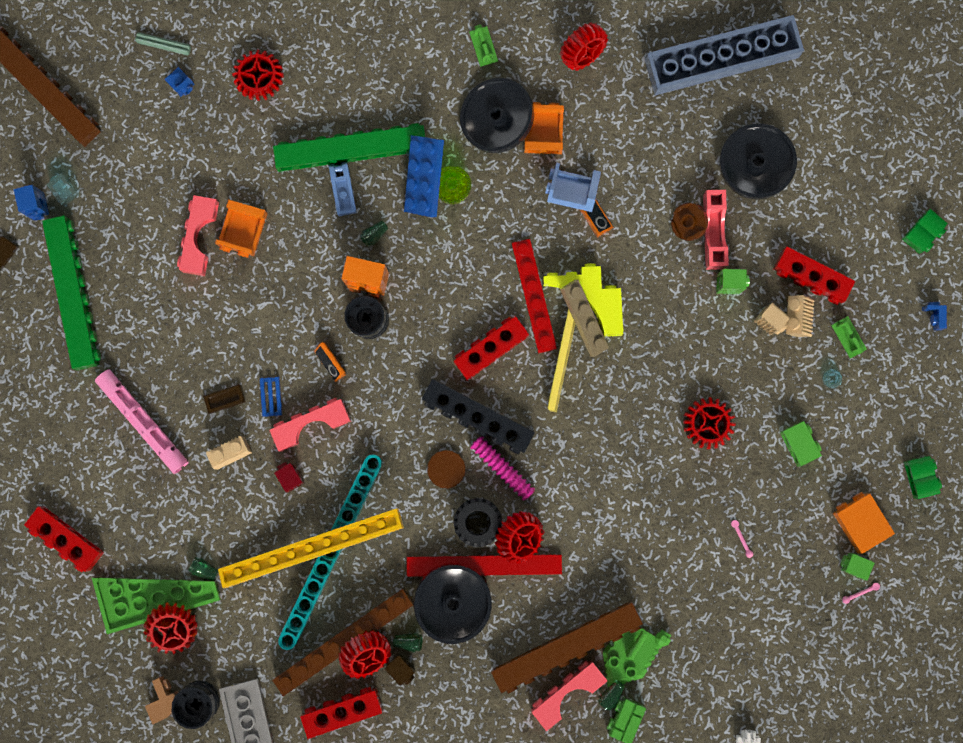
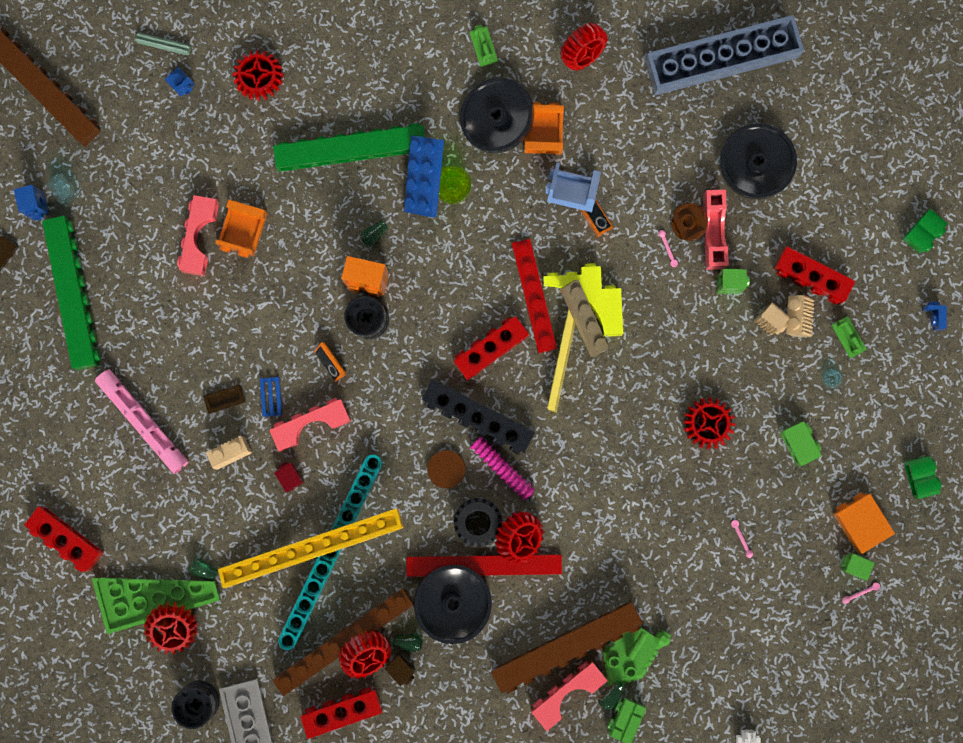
medium nougat brick [145,676,179,724] -> none
medium blue plate [329,162,357,216] -> none
none -> bright pink hinge [658,230,678,267]

